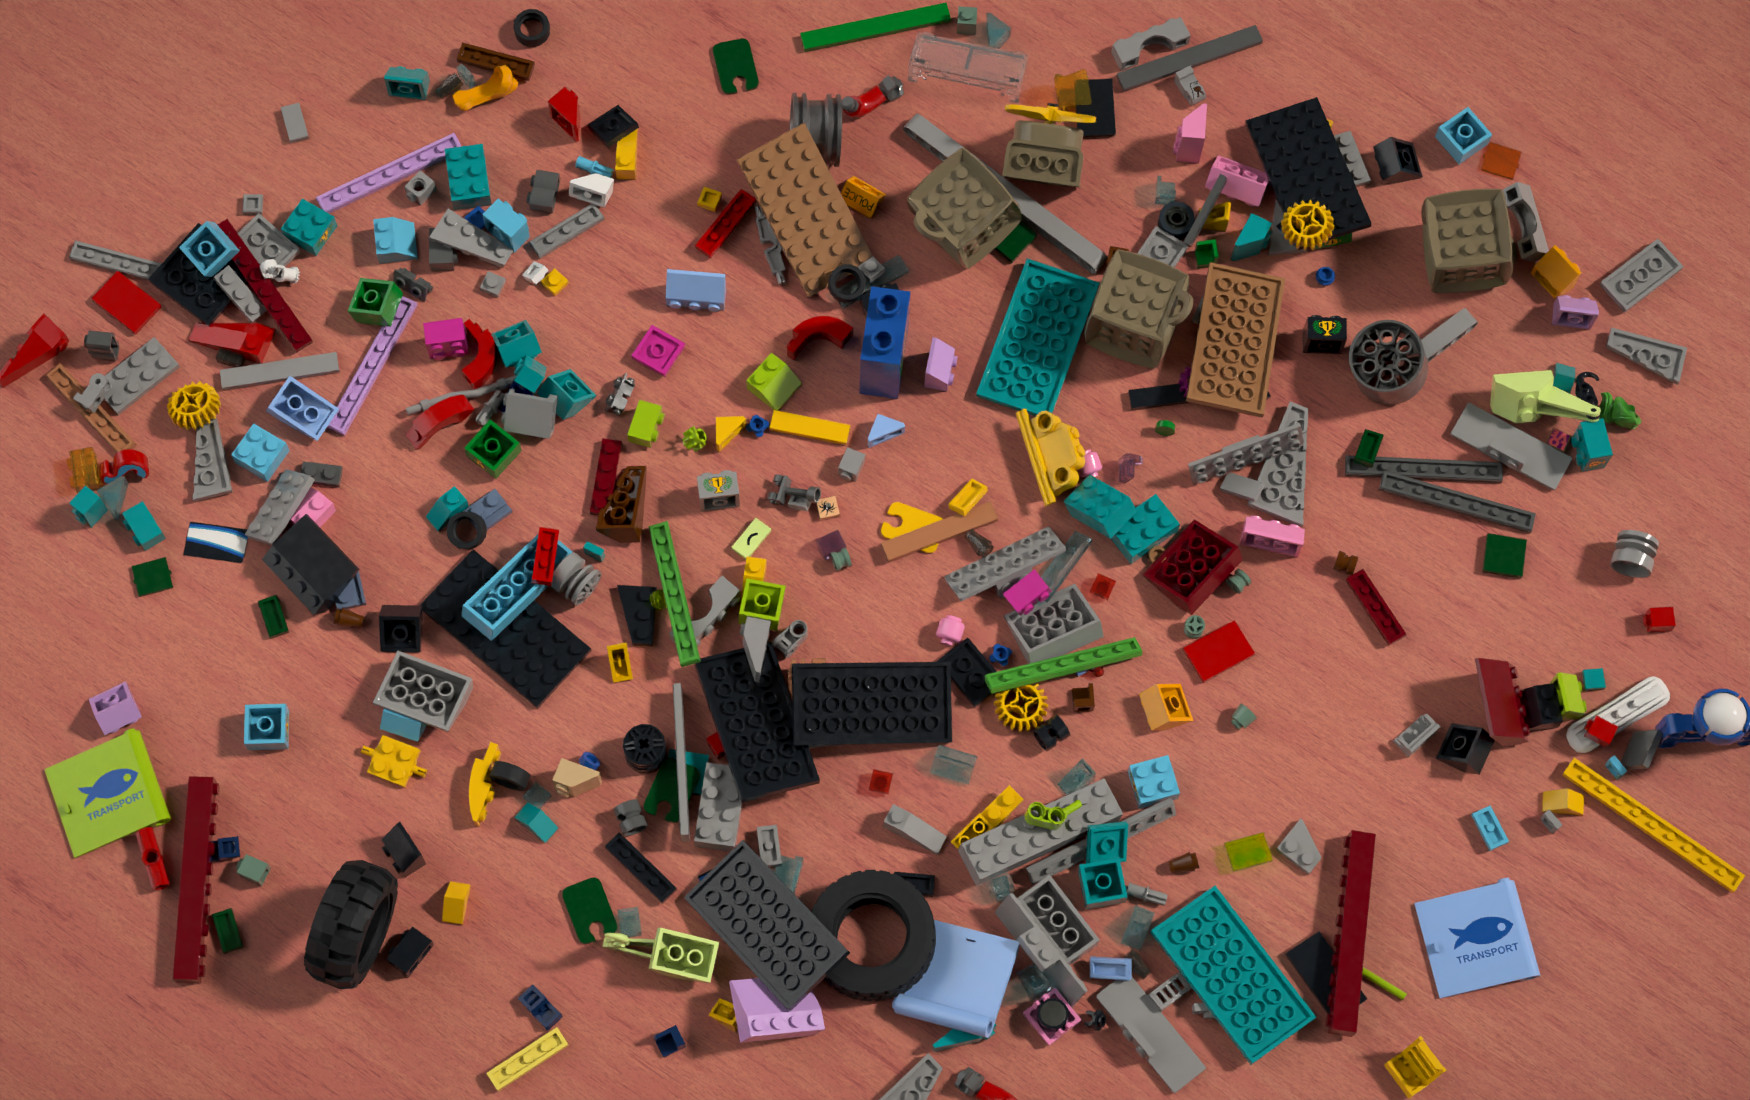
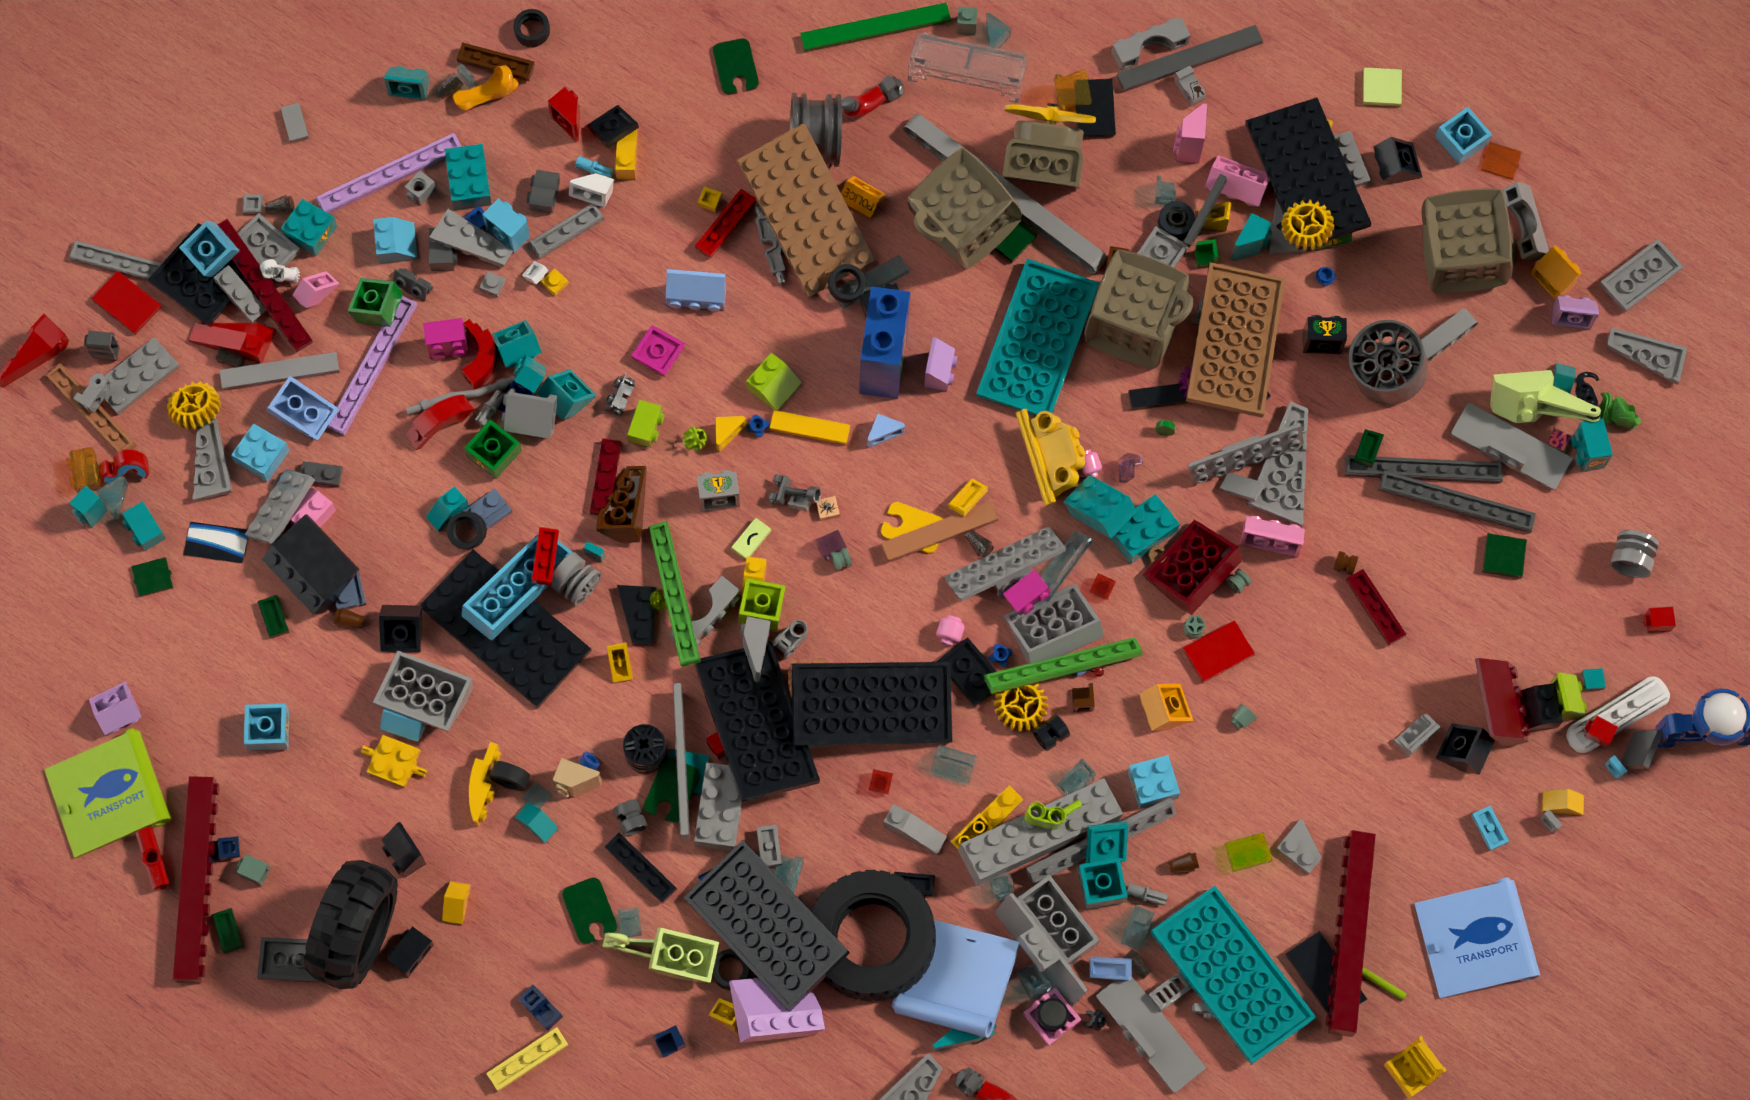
red arch [786,316,853,360] -> none
light grey brick [838,447,866,481] -> none
light grey plate [858,256,885,283] -> none
yellow plate [1562,758,1745,893] -> none
none -> dark grey plate [257,937,319,982]
none -> clear smoke cone [264,195,295,214]
none -> bright pink slope [293,271,340,308]
none -> black tyre [712,949,751,990]
none -> yellowish green tile [1363,68,1402,107]

